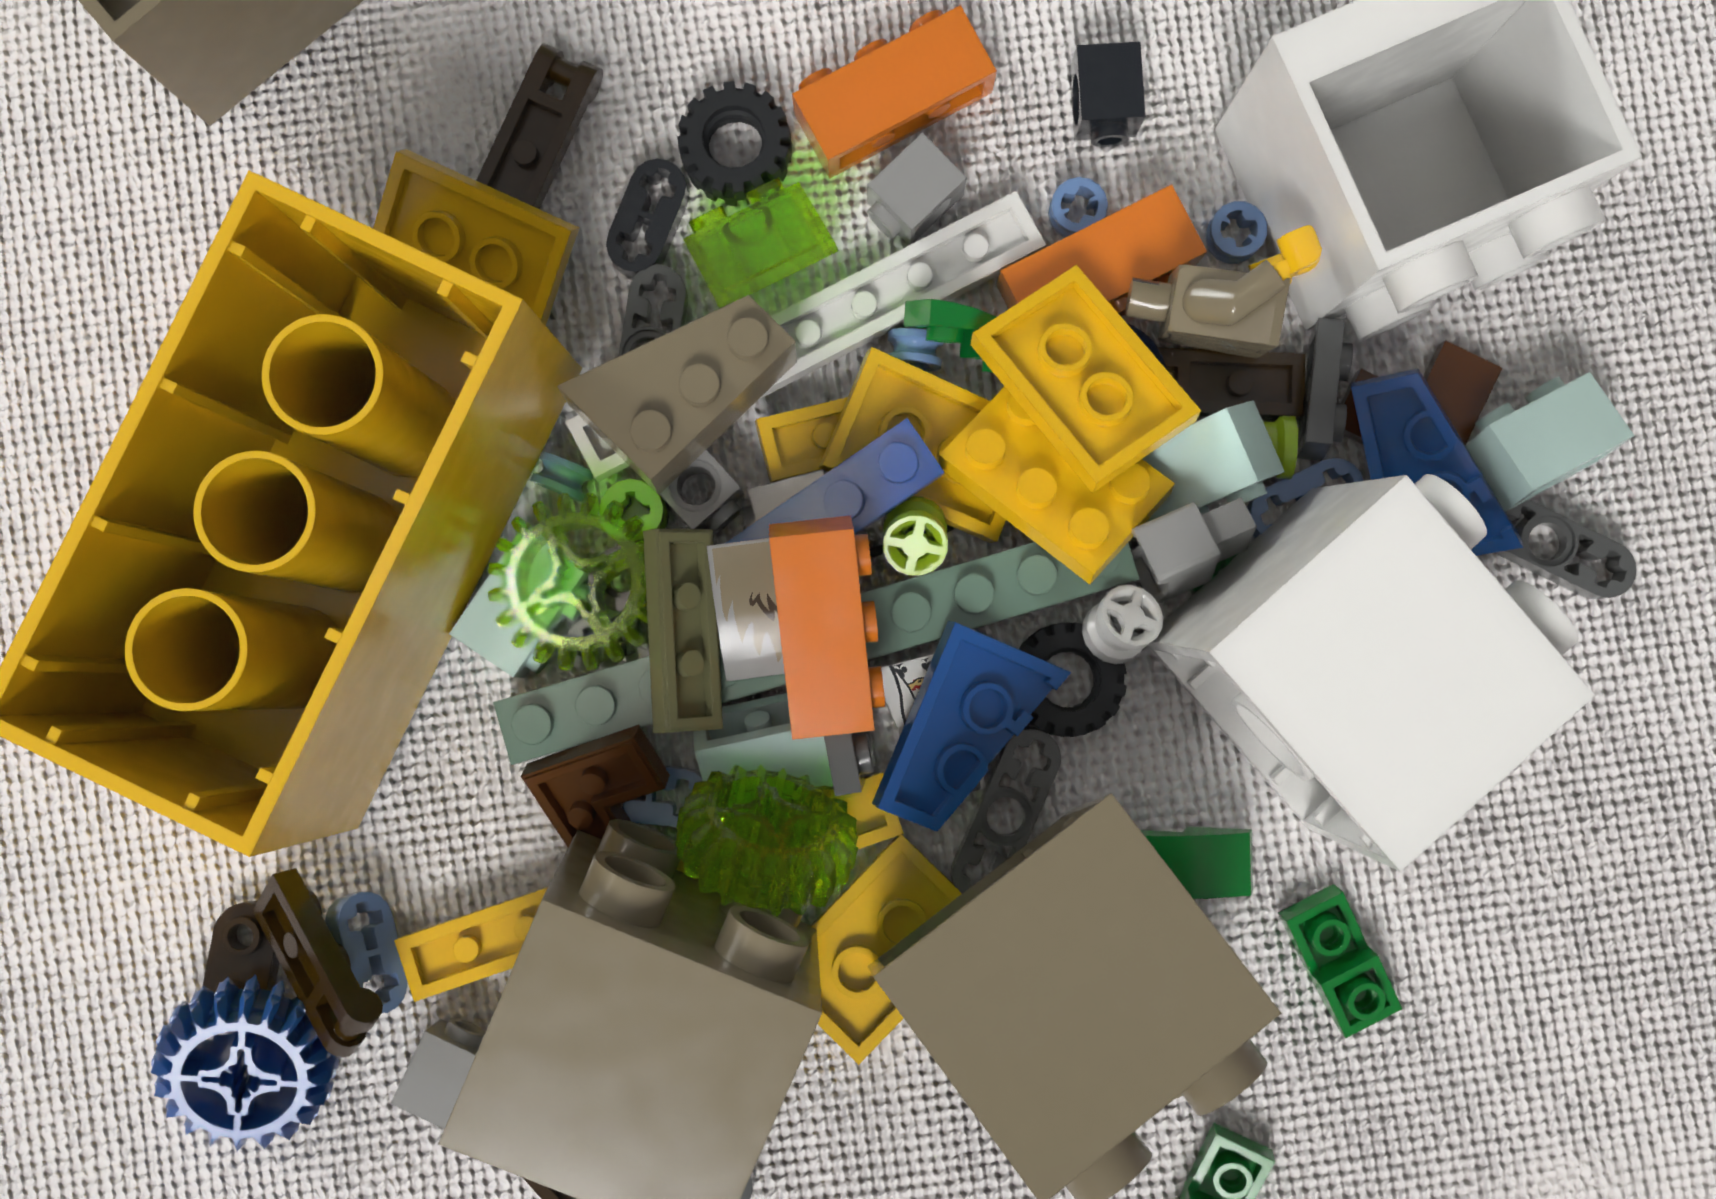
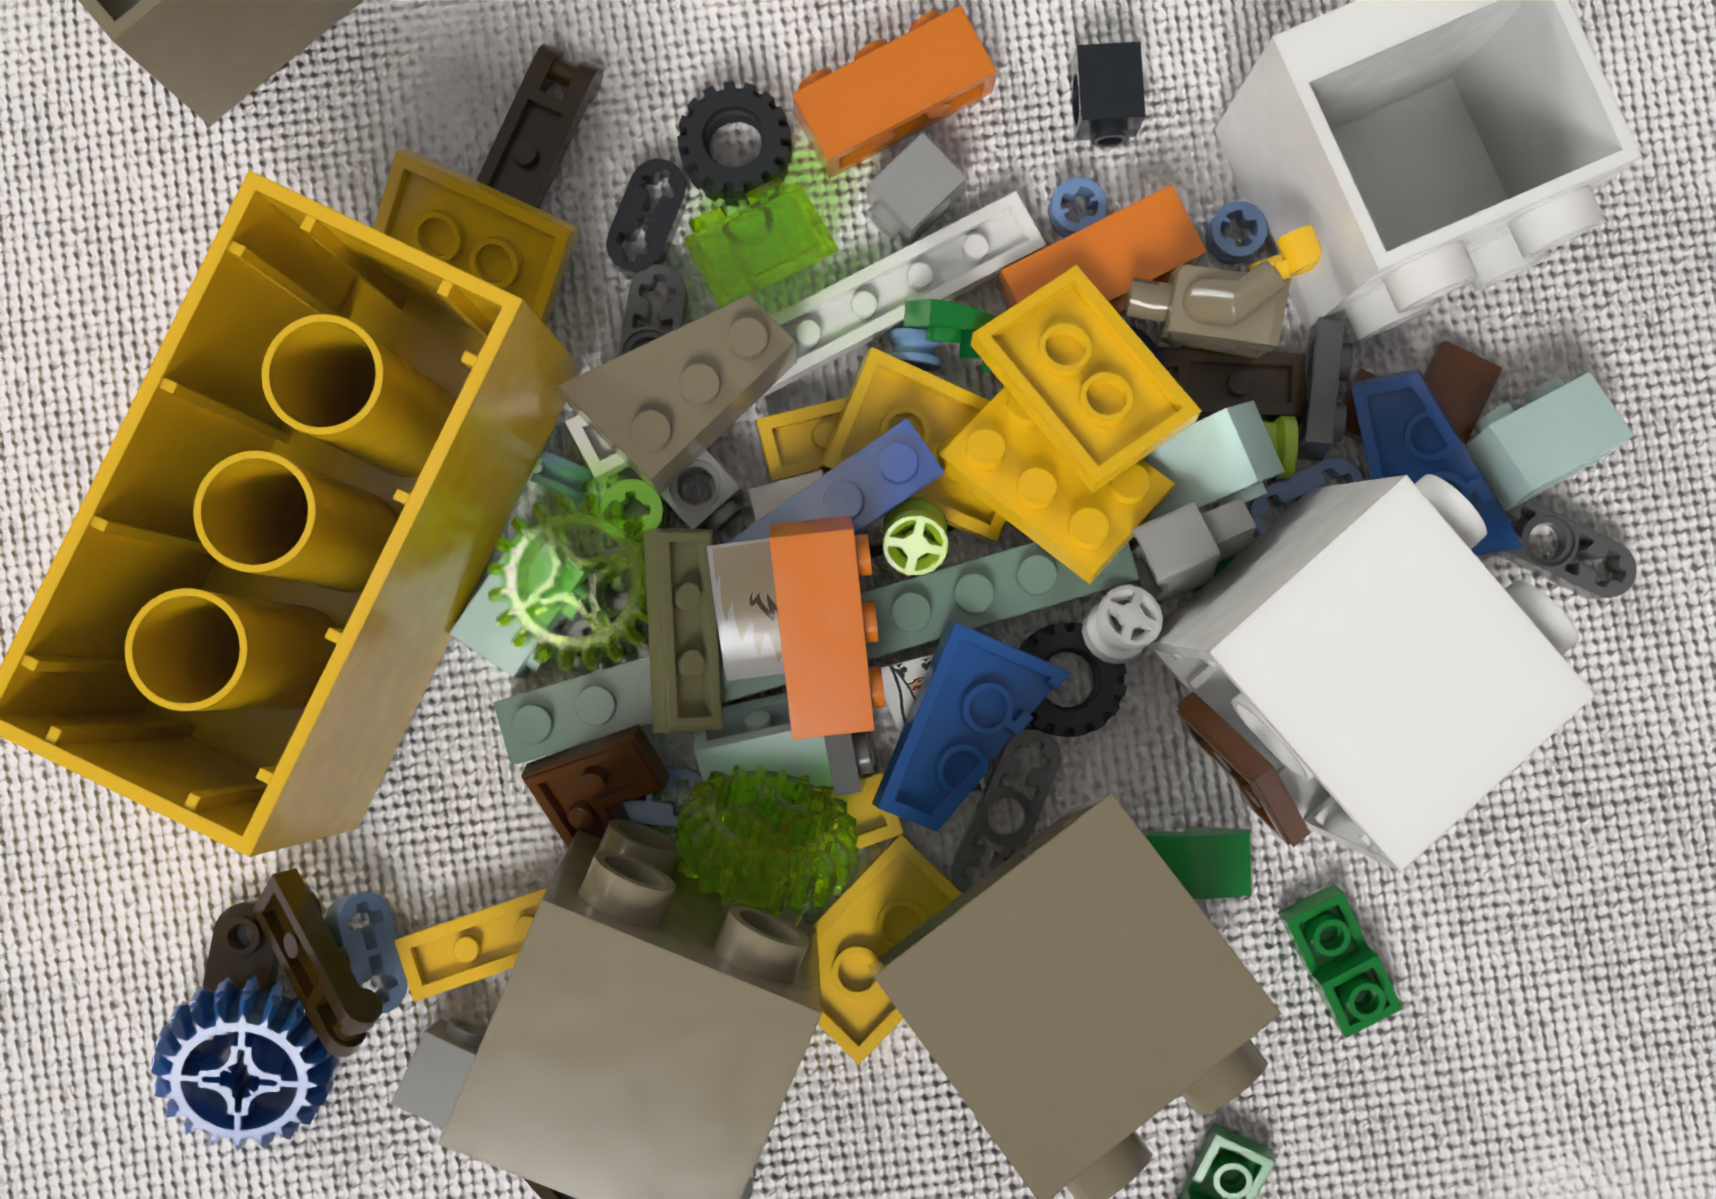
none -> reddish brown tile [1176,692,1311,847]

